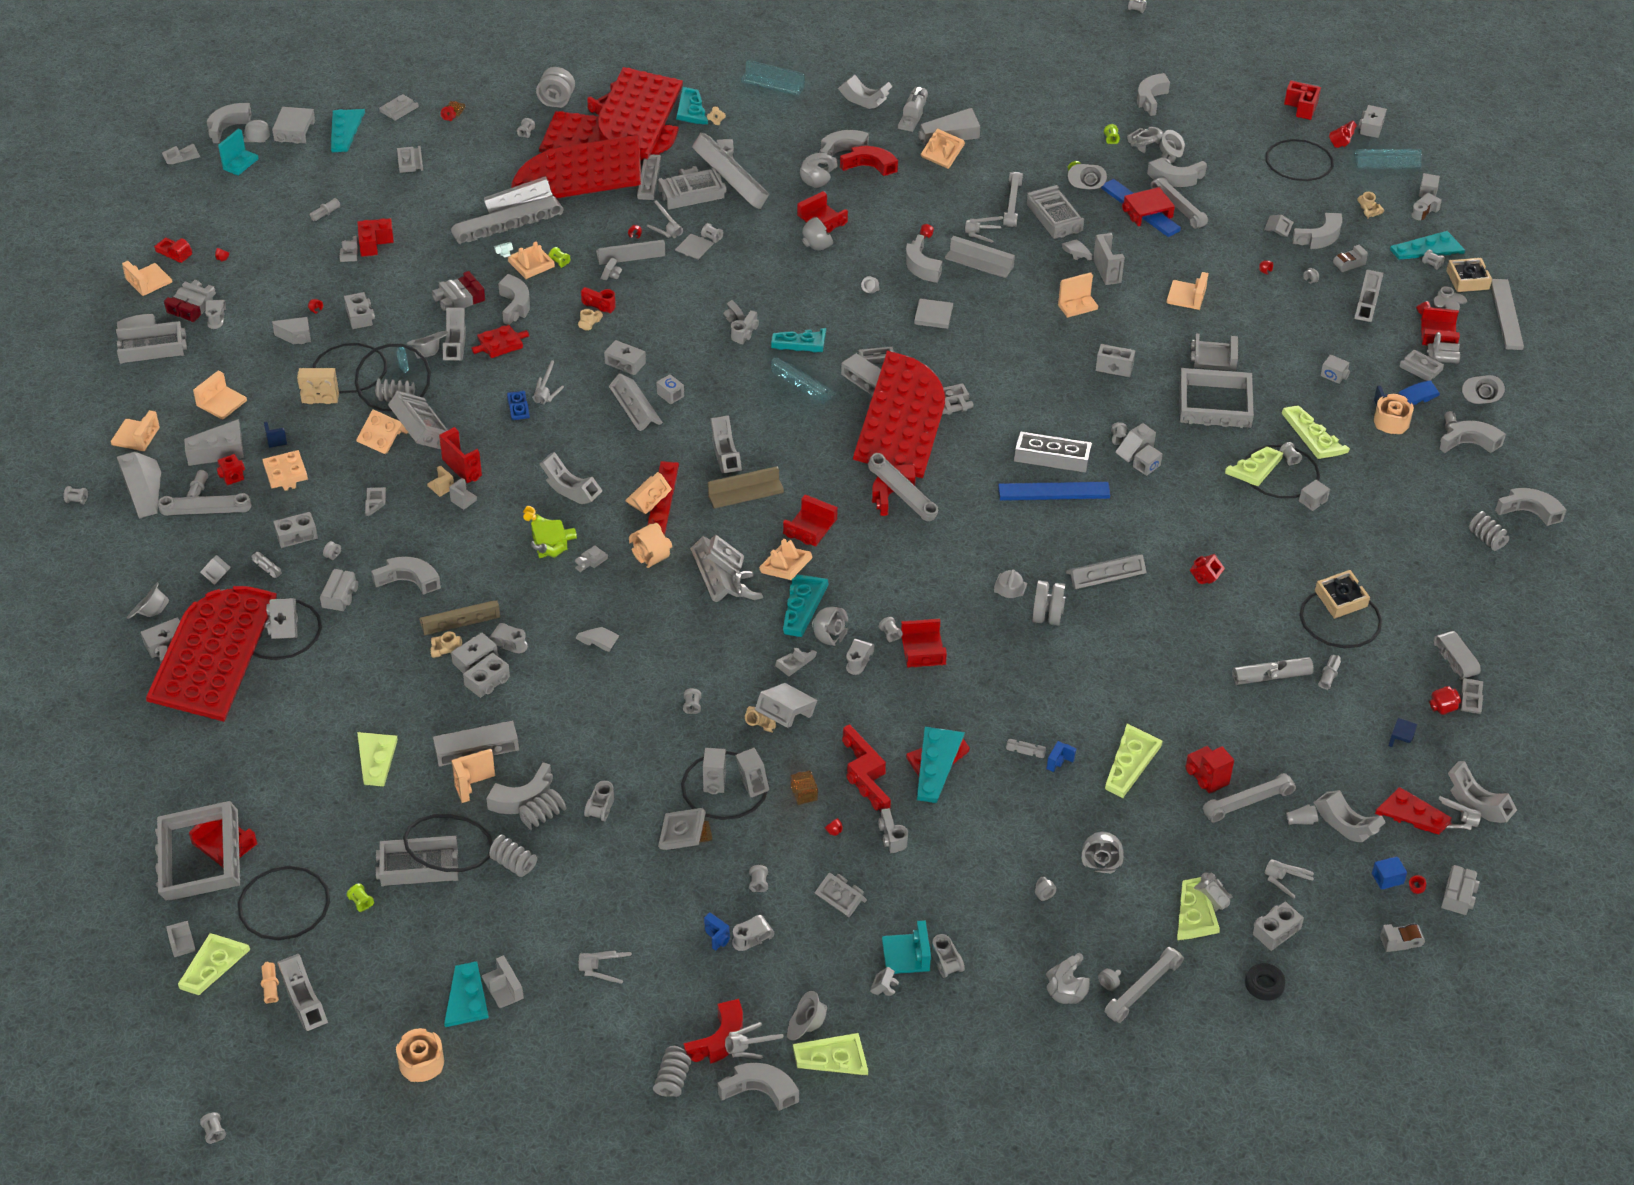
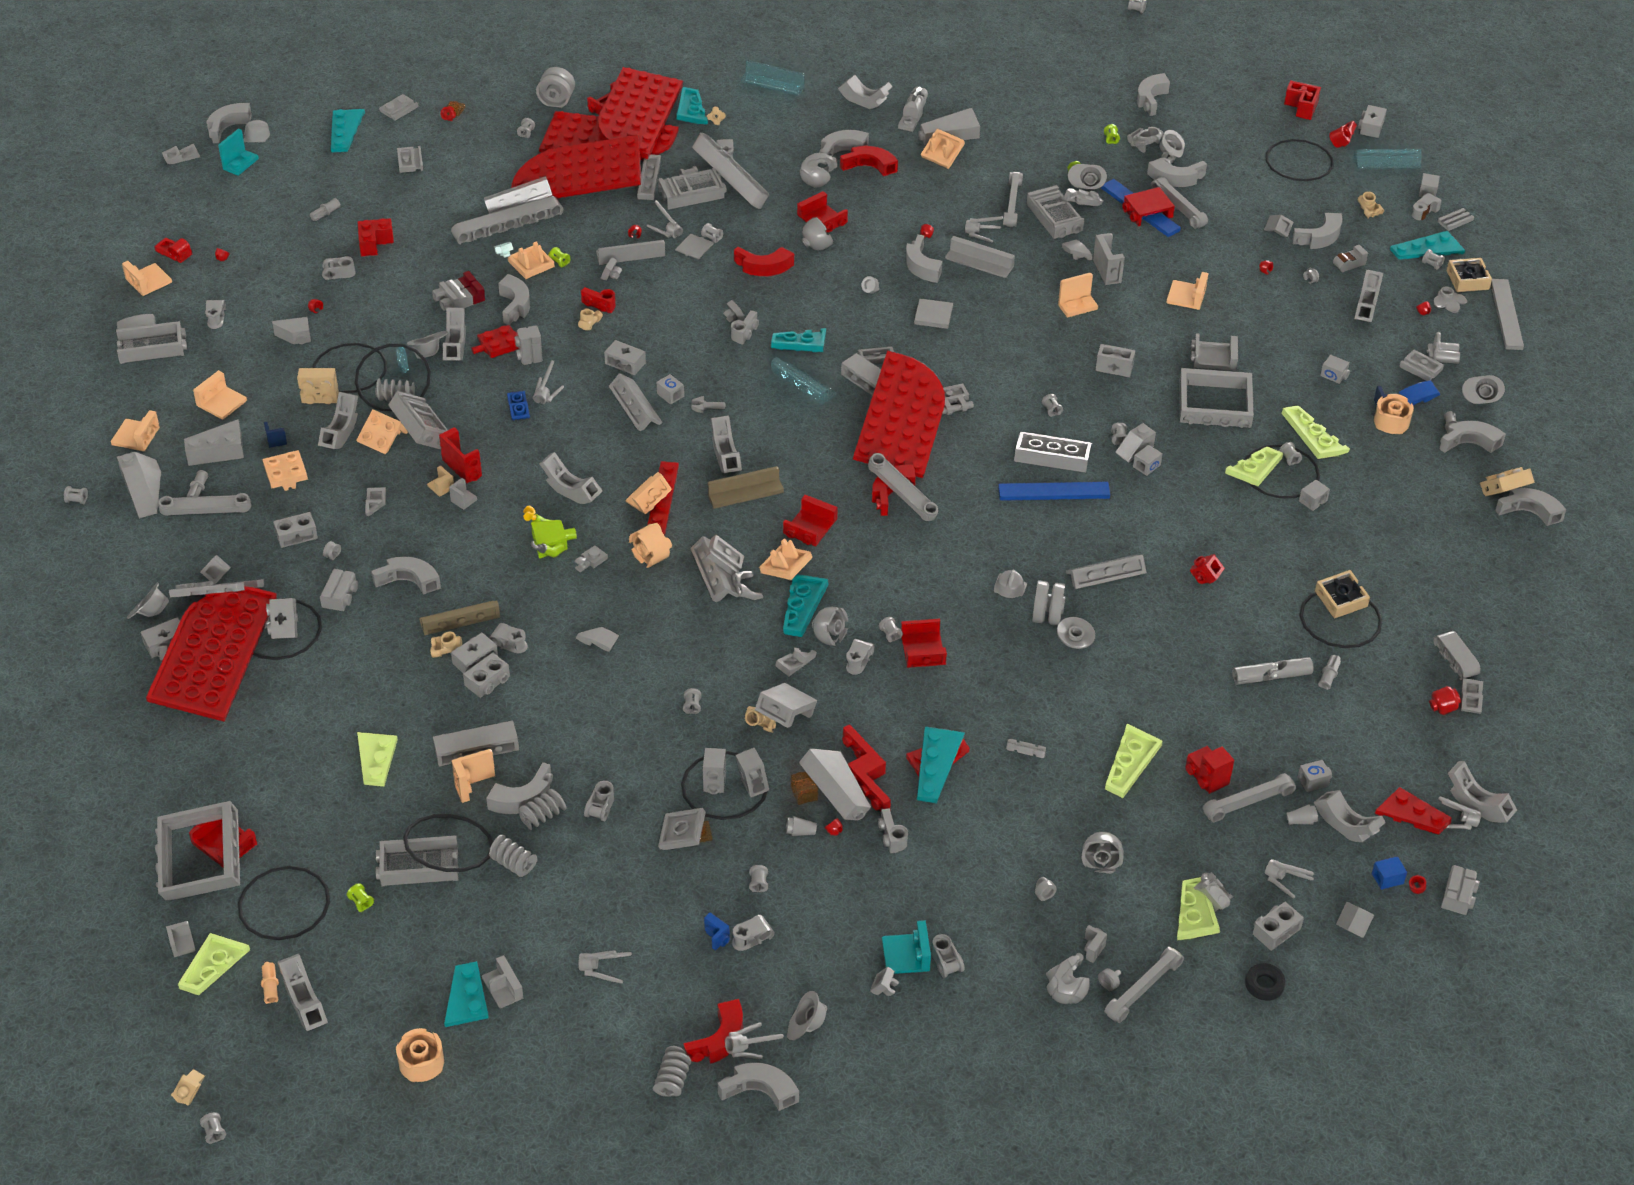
hips [164,280,216,322] -> none
red brick [216,454,245,485] -> none
light grey axle [252,552,282,578] -> none
light grey panel [272,107,315,144] -> none
light grey slope [340,236,358,262] -> none
light grey brick [344,292,375,329] -> none
yellowish green wing [793,1033,868,1075] -> none
light grey bracket [815,872,867,917] -> none
blue bracket [1046,741,1076,772] -> none
light grey leg [1380,924,1425,952] -> none
dark blue panel [1389,718,1418,747] -> none
red panel [1421,307,1460,346] -> none
light grey piece [1469,511,1510,551] -> none
none -> light grey wing [169,579,264,597]
none -> tan piece [171,1069,205,1105]
none -> light grey arch [318,392,358,449]
none -> light grey piece [322,256,356,280]
none -> light grey brick [514,326,543,365]
none -> light grey bar [691,396,726,413]
none -> red arch [734,247,794,276]
none -> light grey cone [785,816,817,836]
none -> light grey slope [799,749,871,820]
none -> light grey bush [1042,394,1063,417]
none -> light grey dish [1057,617,1095,649]
none -> light grey hinge [1063,189,1103,206]
none -> light grey bracket [1085,925,1107,963]
none -> light grey brick [1298,760,1332,792]
none -> light grey panel [1336,902,1374,938]
none -> light grey tile [1438,208,1474,231]
none -> tan piece [1480,467,1535,496]

